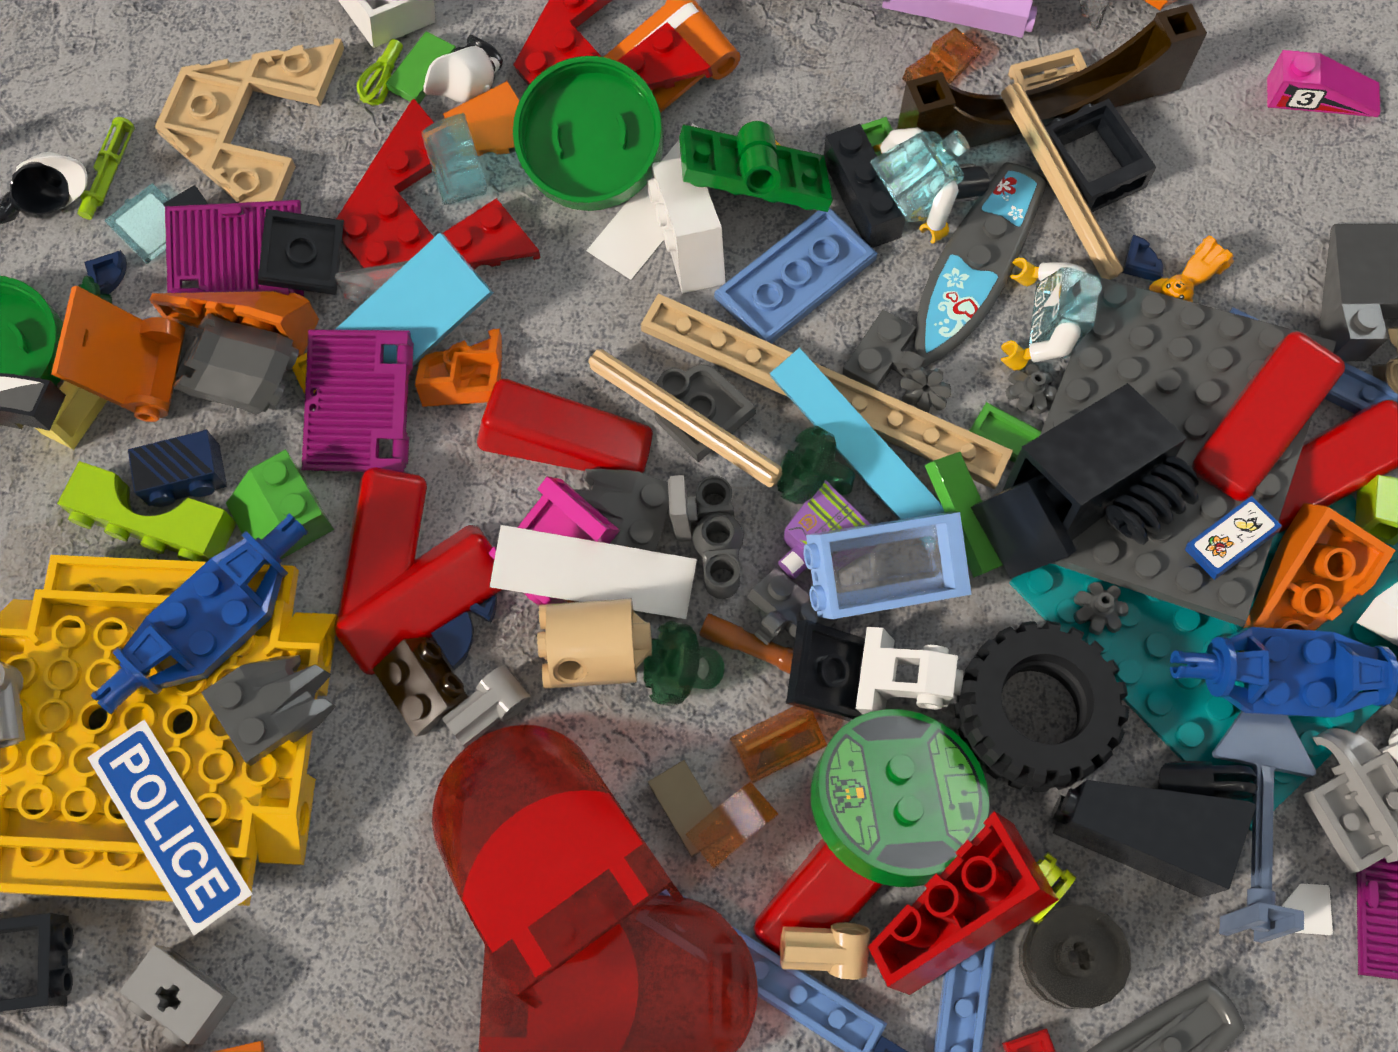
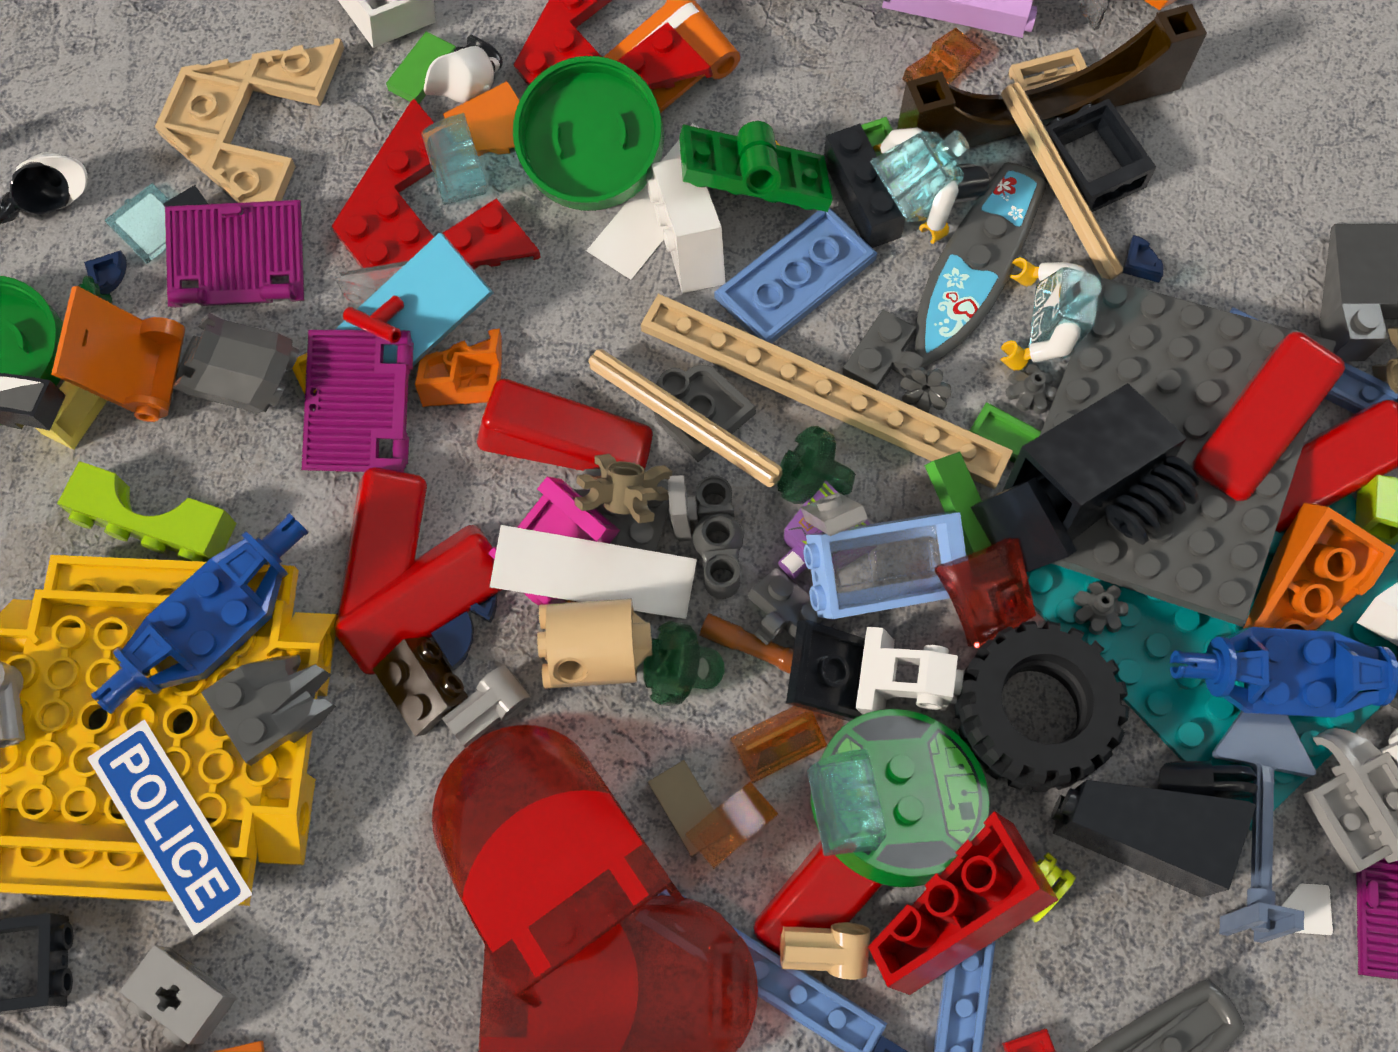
lime piece [77,117,135,220] -> none
dark blue brick [128,430,227,507] -> none
orange wedge [149,291,319,357] -> none
bright green slope [226,449,334,565] -> none
black tile [258,209,344,295] -> none
lime piece [357,39,403,106] -> none
medium azure tile [770,347,945,553] -> none
clear smoke wheel [1019,905,1131,1010] -> none
light orange animal [1149,235,1234,302] -> none
tile [1185,496,1282,580] -> none
dark pink slope [1267,50,1381,117] -> none
none -> red piece [343,295,404,343]
none -> dark tan pin [574,454,673,523]
none -> light grey plate [801,492,868,536]
none -> clear light blue brick [807,749,887,856]
none -> clear red plate [934,538,1036,648]

